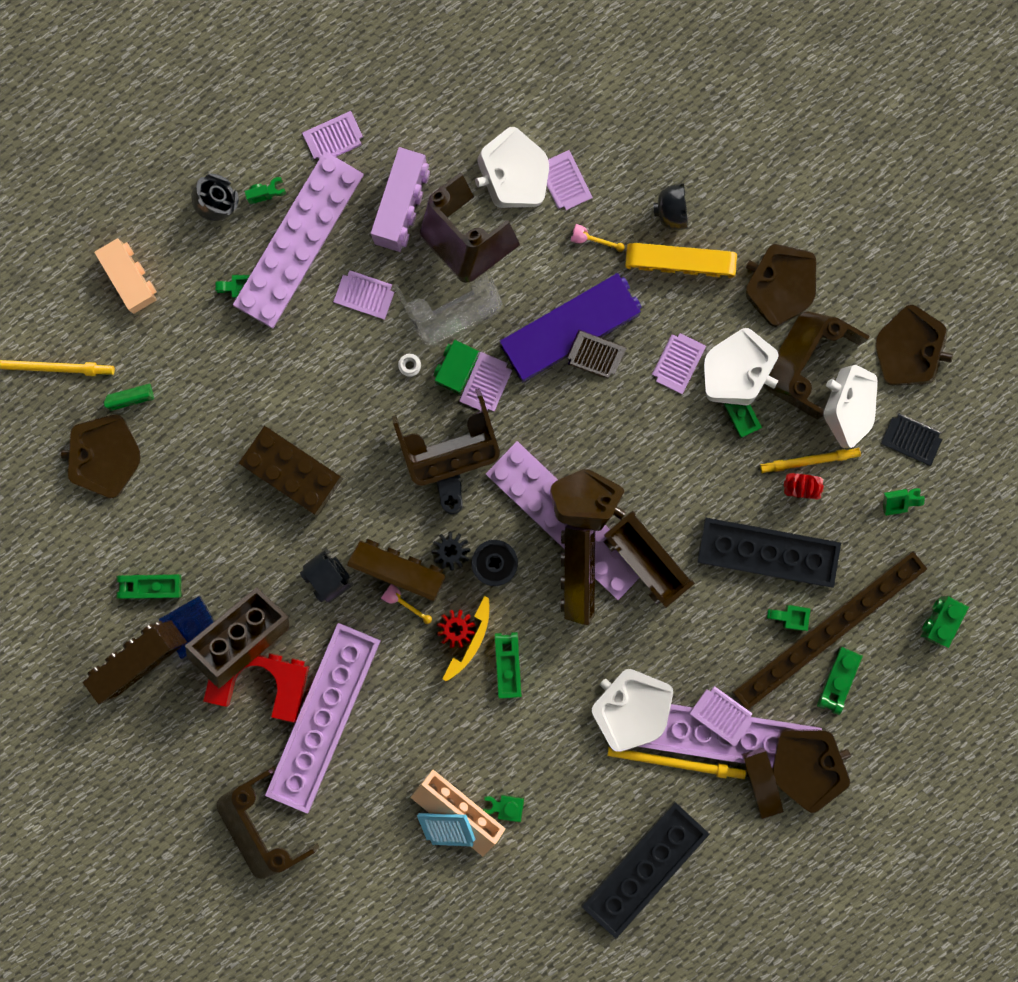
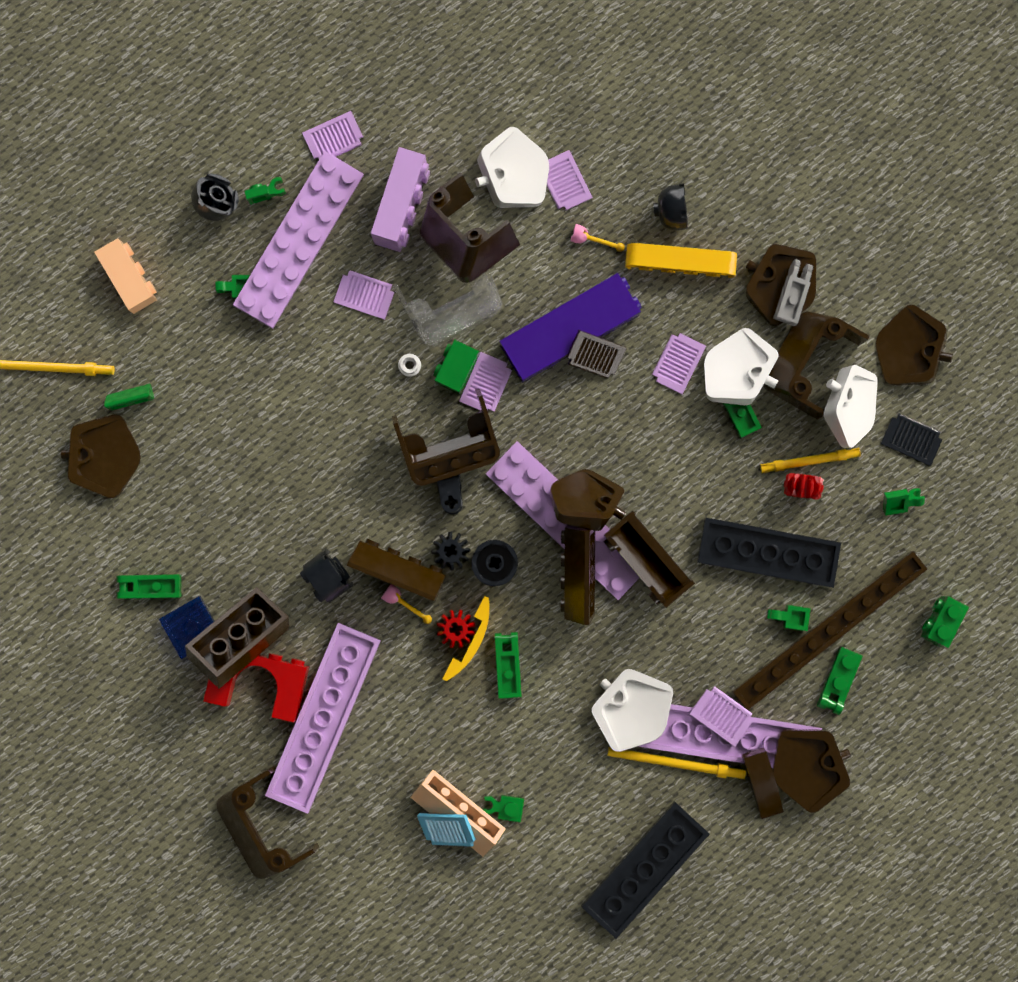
dark brown brick [82,620,188,705] -> none
dark brown brick [238,425,344,516] -> none
none -> light grey hinge [773,259,813,326]

